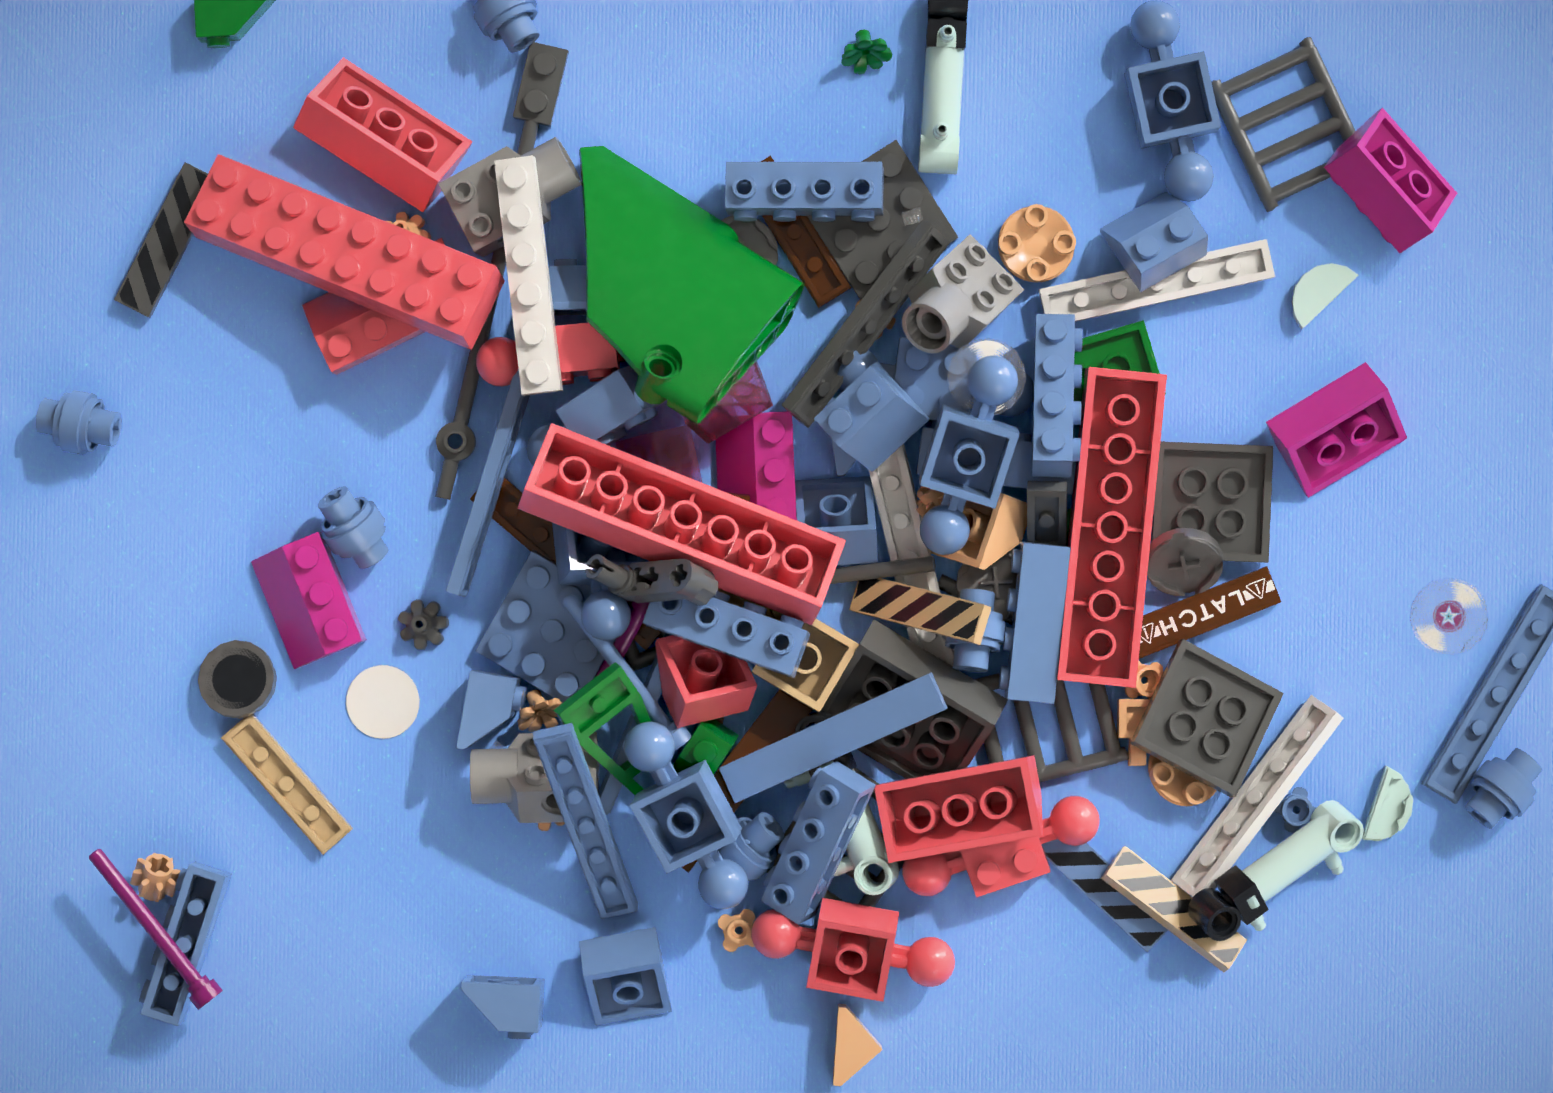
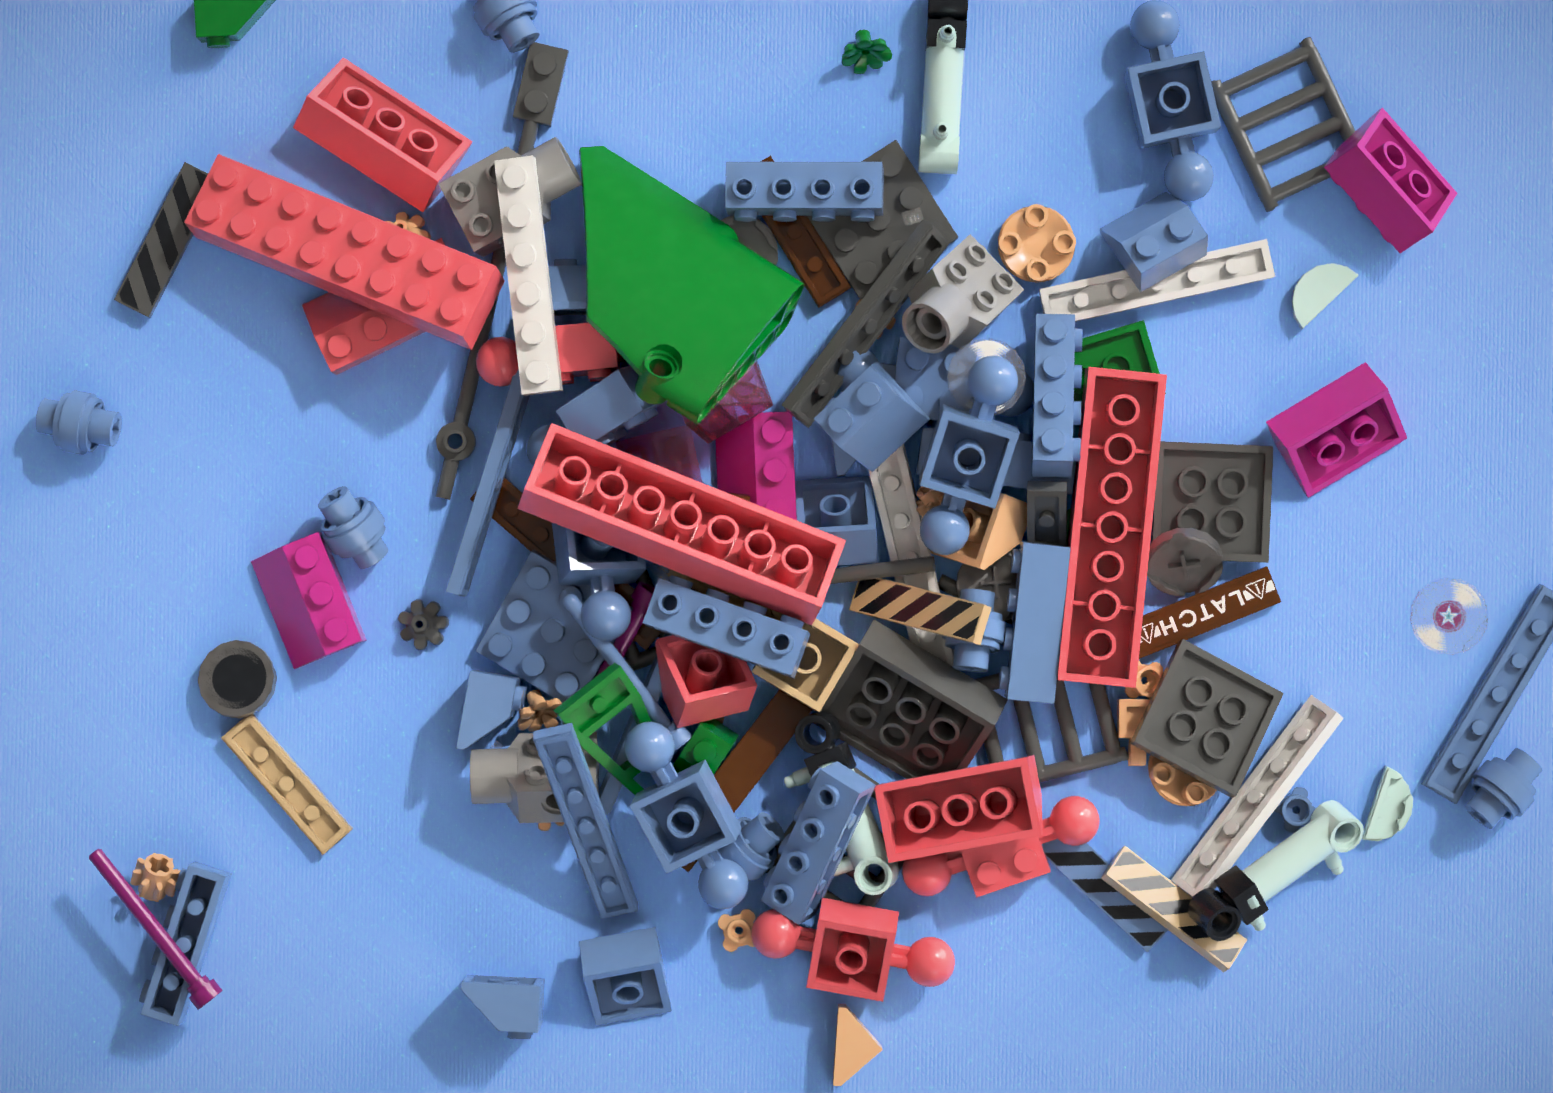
white sticker [346,665,420,739] -> none
dark grey beam [585,554,718,606] -> none
medium blue tile [719,672,948,803] -> none

